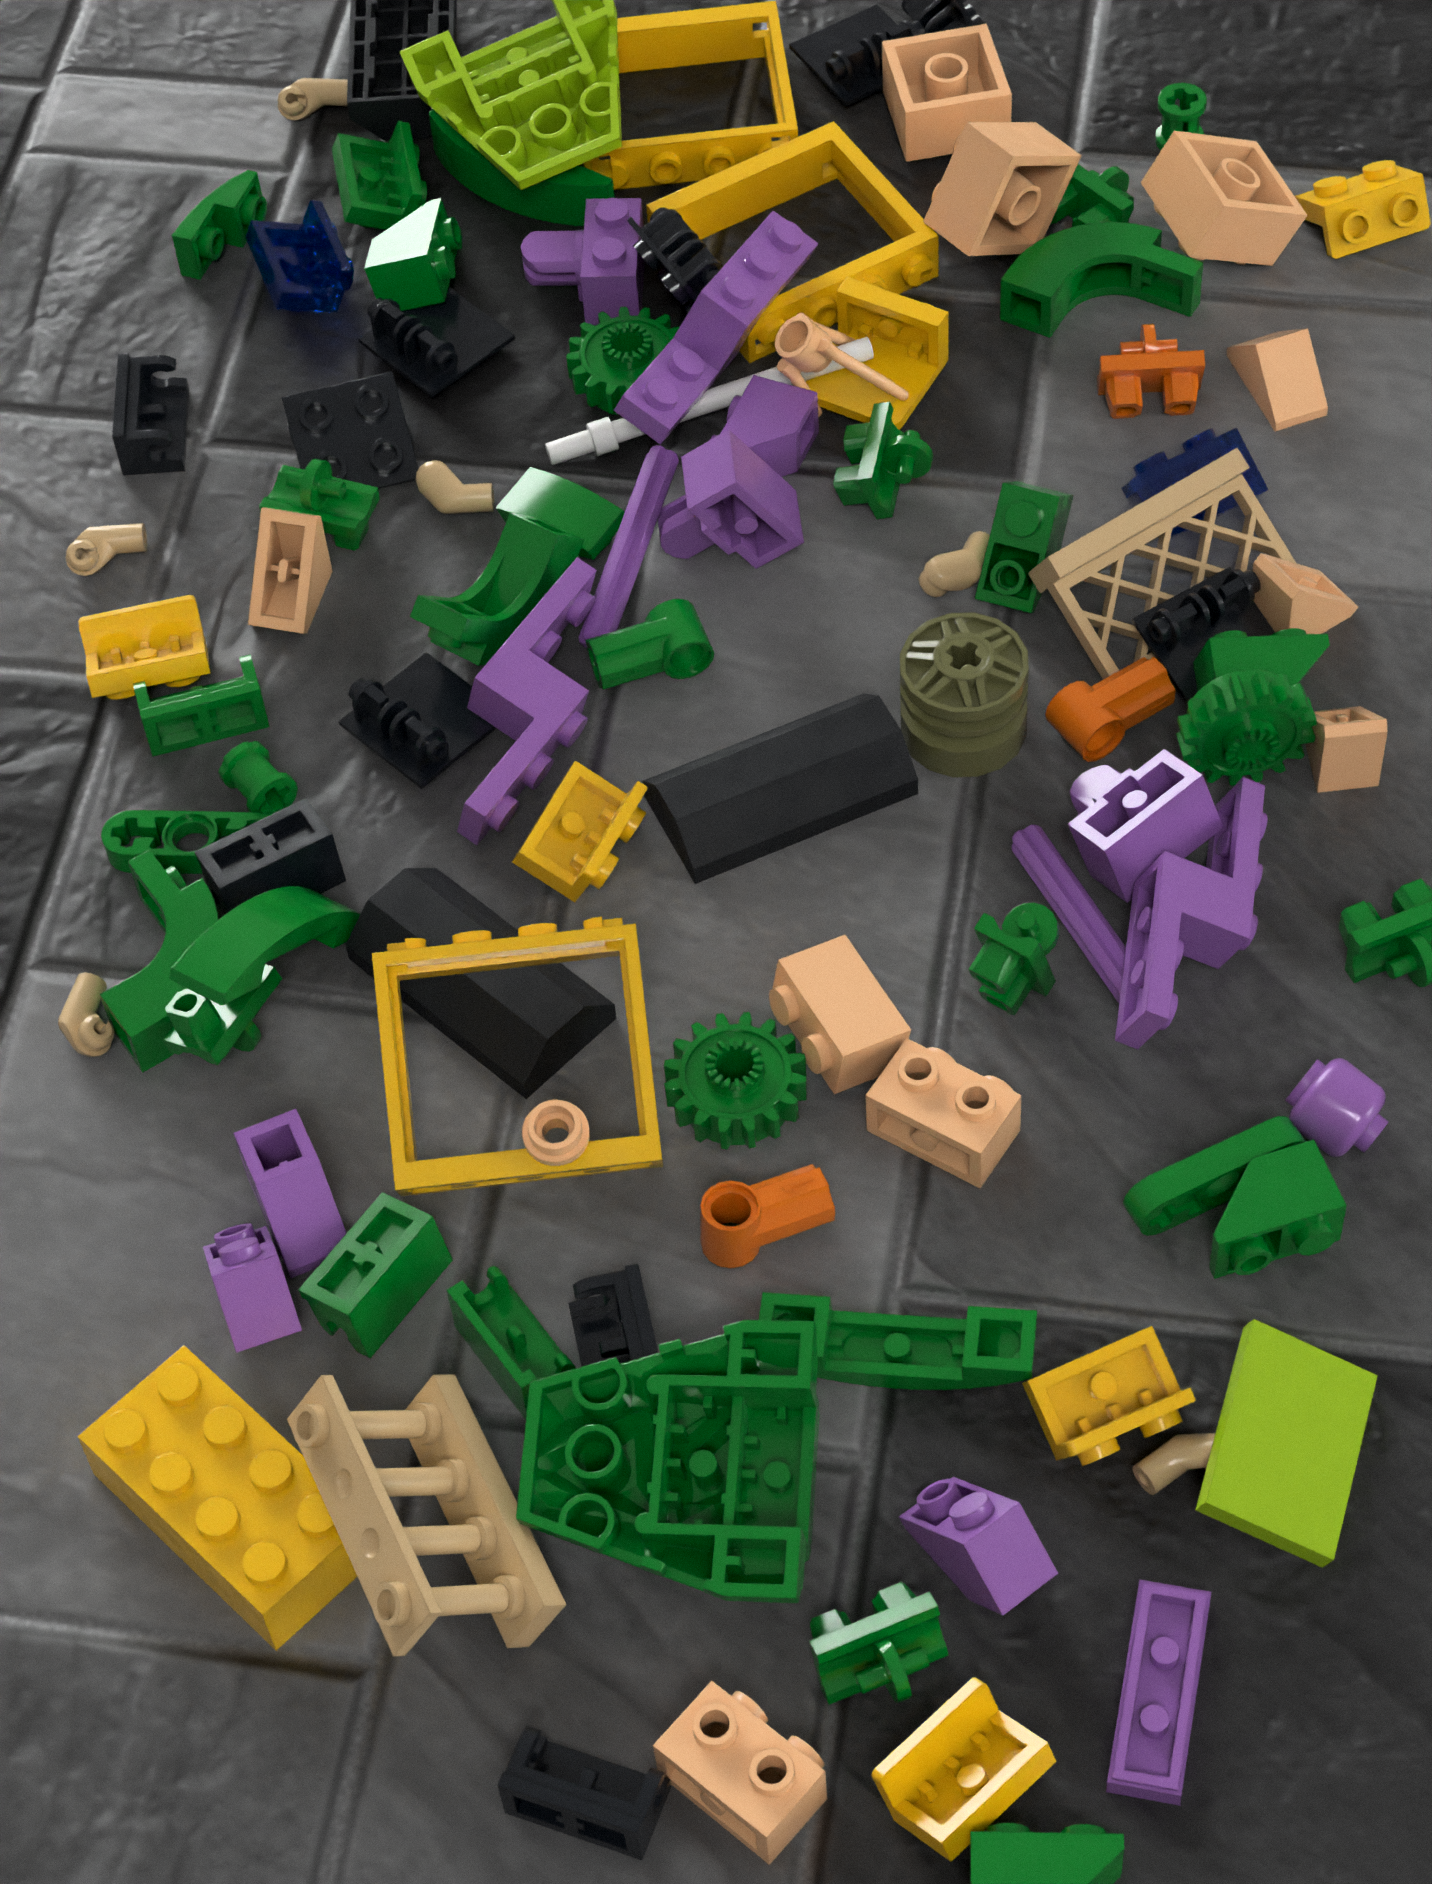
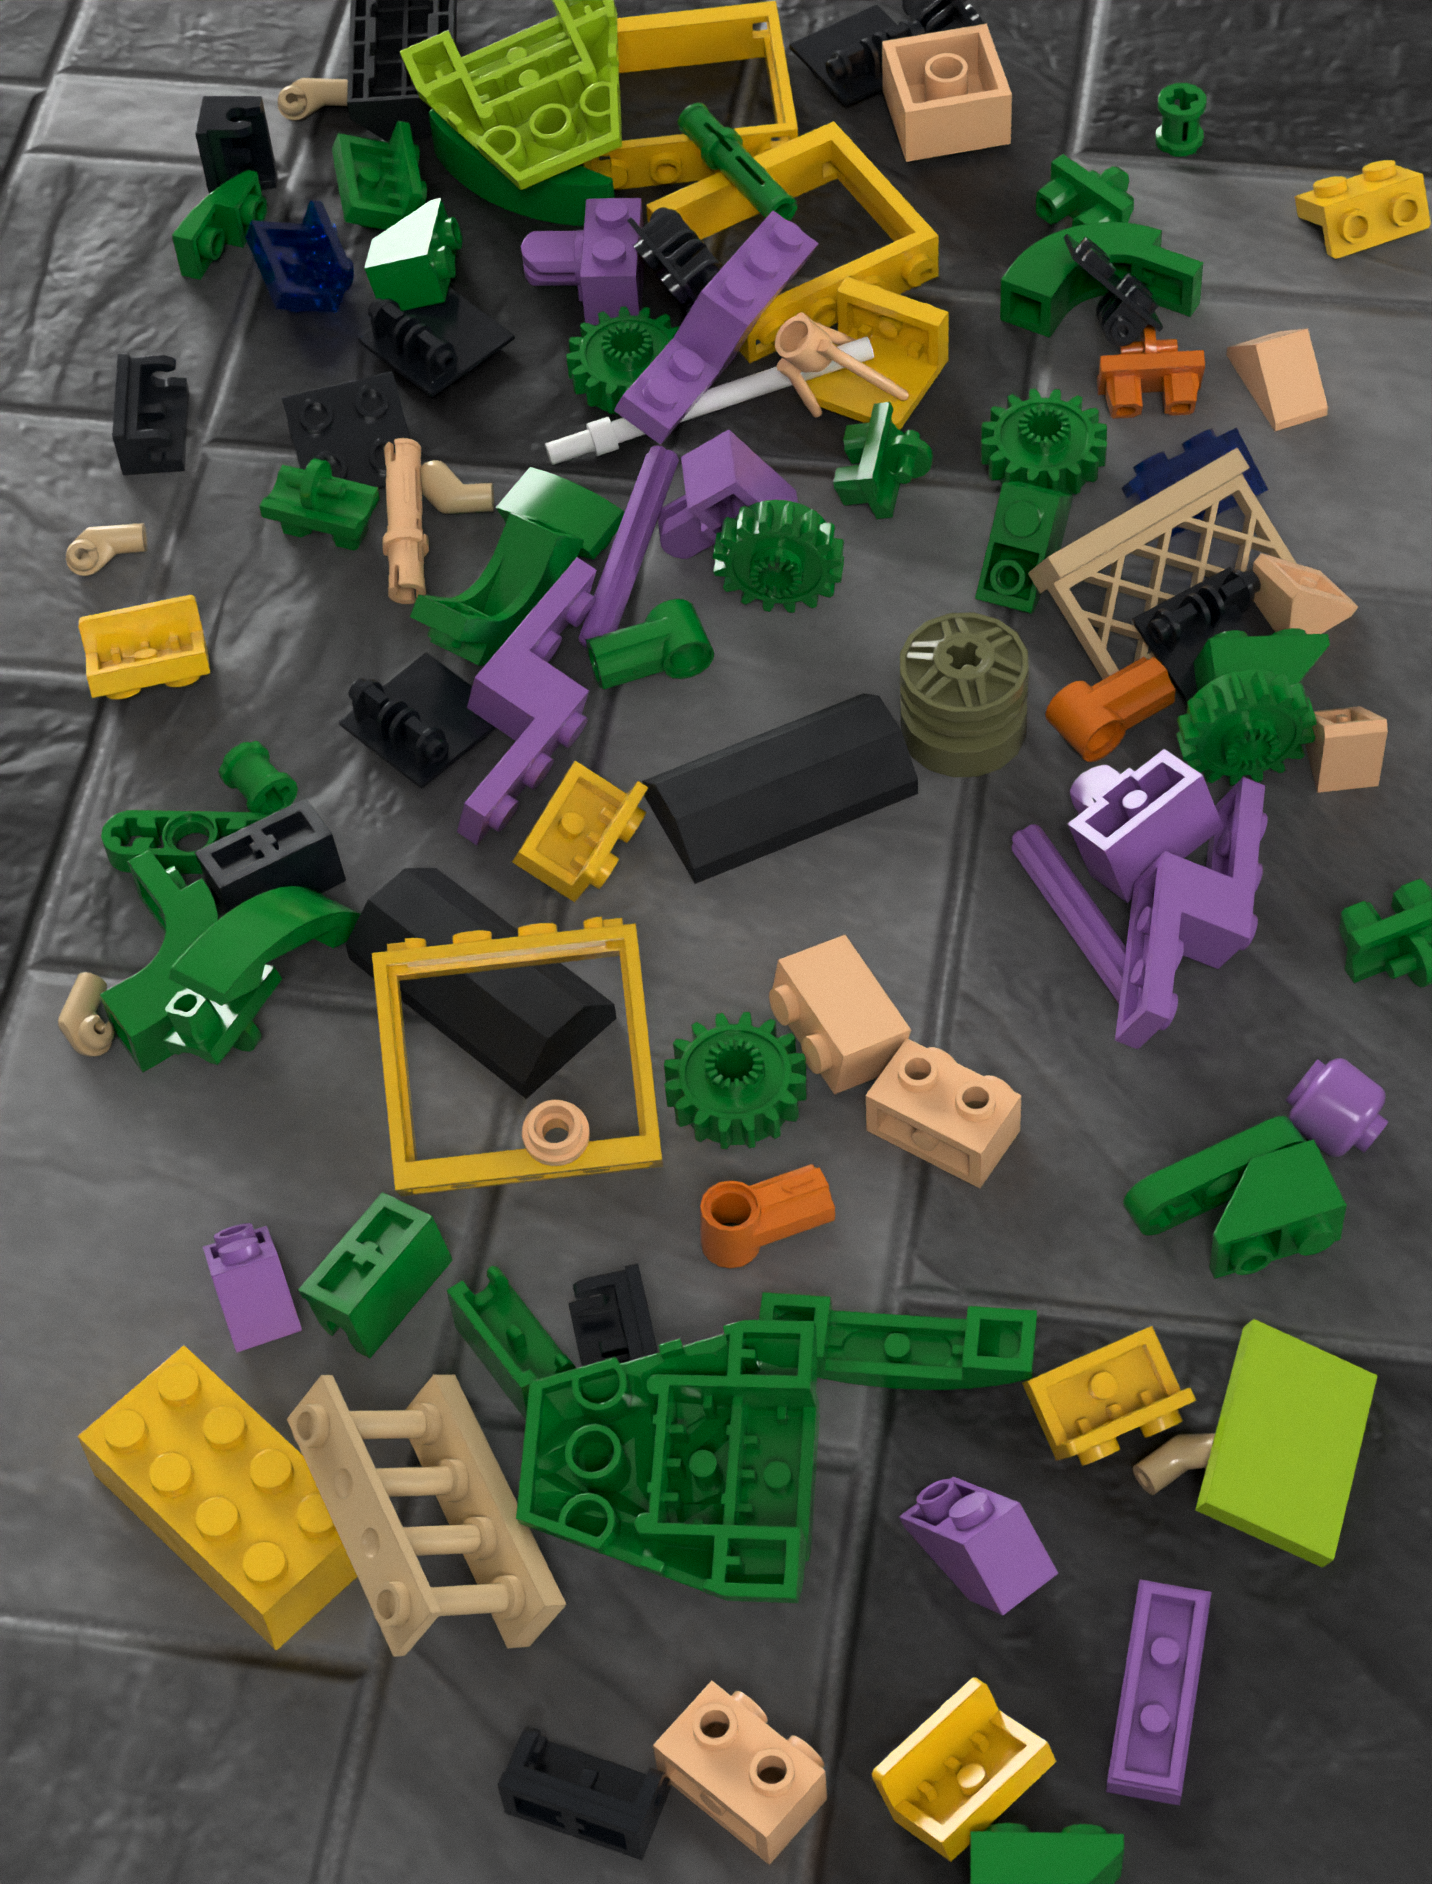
green hinge [133,654,270,757] -> none
medium lavender slope [234,1109,346,1278] -> none
light nougat slope [248,507,333,634] -> none
medium lavender slope [710,375,819,477] -> none
green hips [809,1582,948,1705] -> none
tan arm [919,531,990,597] -> none
light nougat brick [923,122,1082,256] -> none
green hips [968,902,1059,1016] -> none
light nougat brick [1141,131,1308,266] -> none
none -> black hinge [195,96,278,206]
none -> light nougat pin [382,438,429,604]
none -> green pin [677,103,797,221]
none -> green gear [712,500,845,613]
none -> green gear [981,388,1107,495]
none -> black hinge [1063,234,1163,346]

